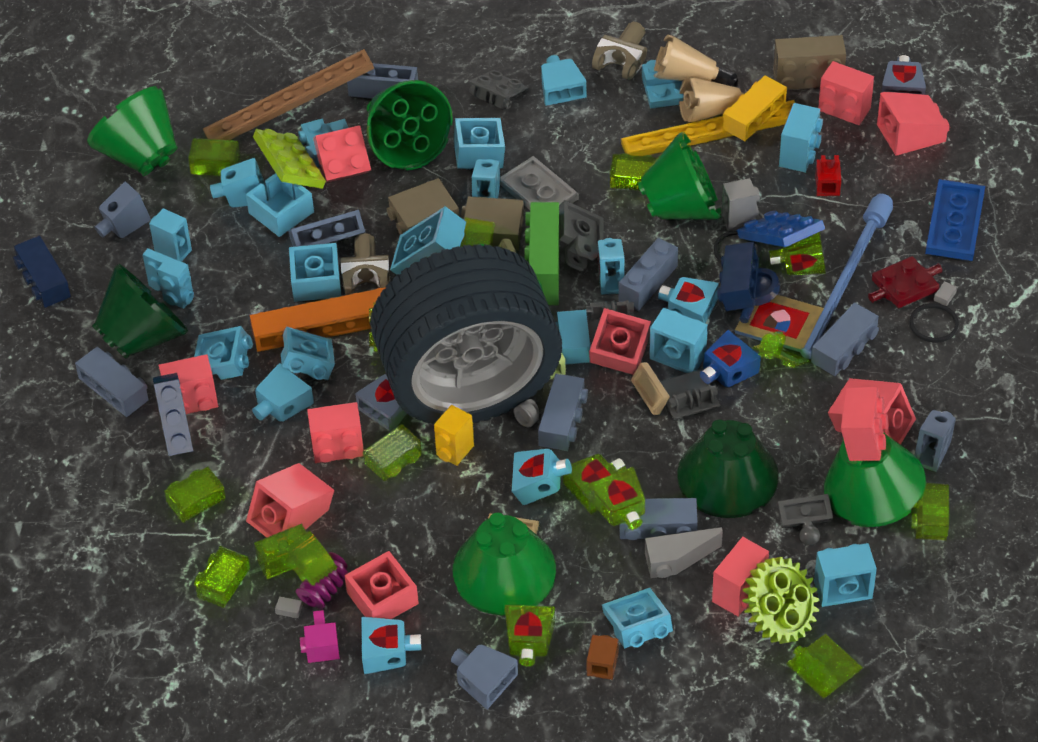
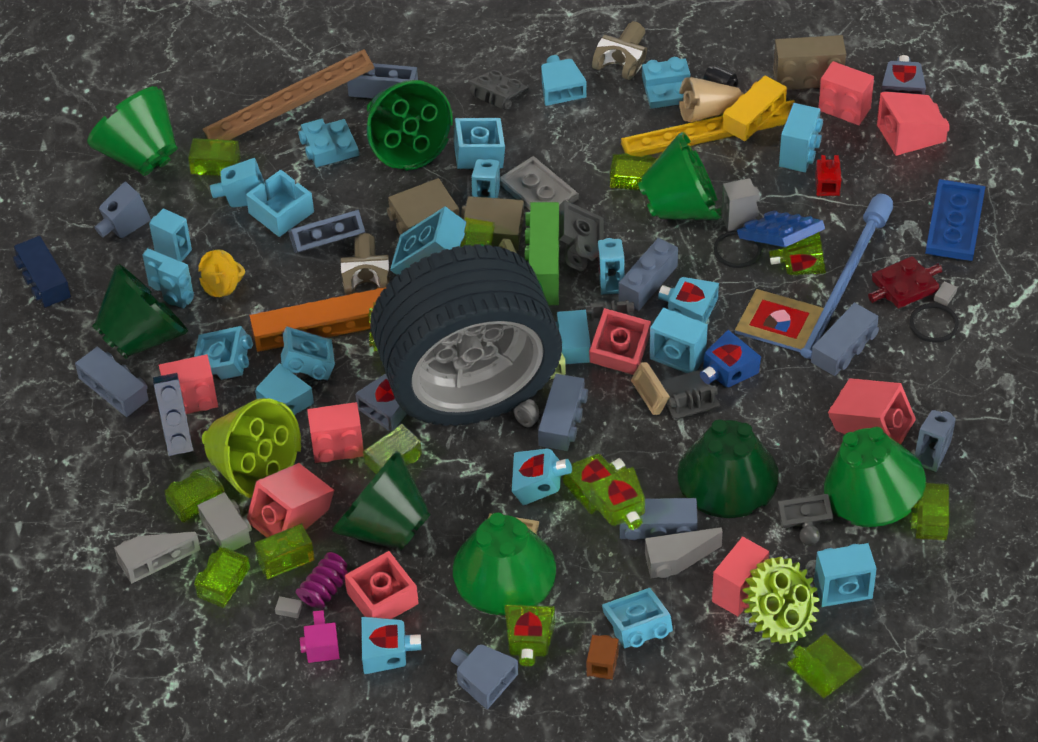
lime plate [253,129,326,189] -> none
clear neon green brick [285,531,337,586] -> none
medium azure brick [289,243,341,302] -> none
coral brick [313,125,371,183] -> none
yellow brick [434,405,474,466] -> none
tan cone [654,34,719,81] -> none
dark blue brick [717,242,759,311] -> none
dark blue piece [739,268,780,323] -> none
clear neon green hinge [753,331,810,368] -> none
coral brick [841,387,888,461] -> none
none -> light grey slope [114,532,200,584]
none -> light grey brick [197,492,252,556]
none -> yellow tile [198,249,245,297]
none -> lime cone [202,398,301,498]
none -> dark green cone [331,450,431,550]

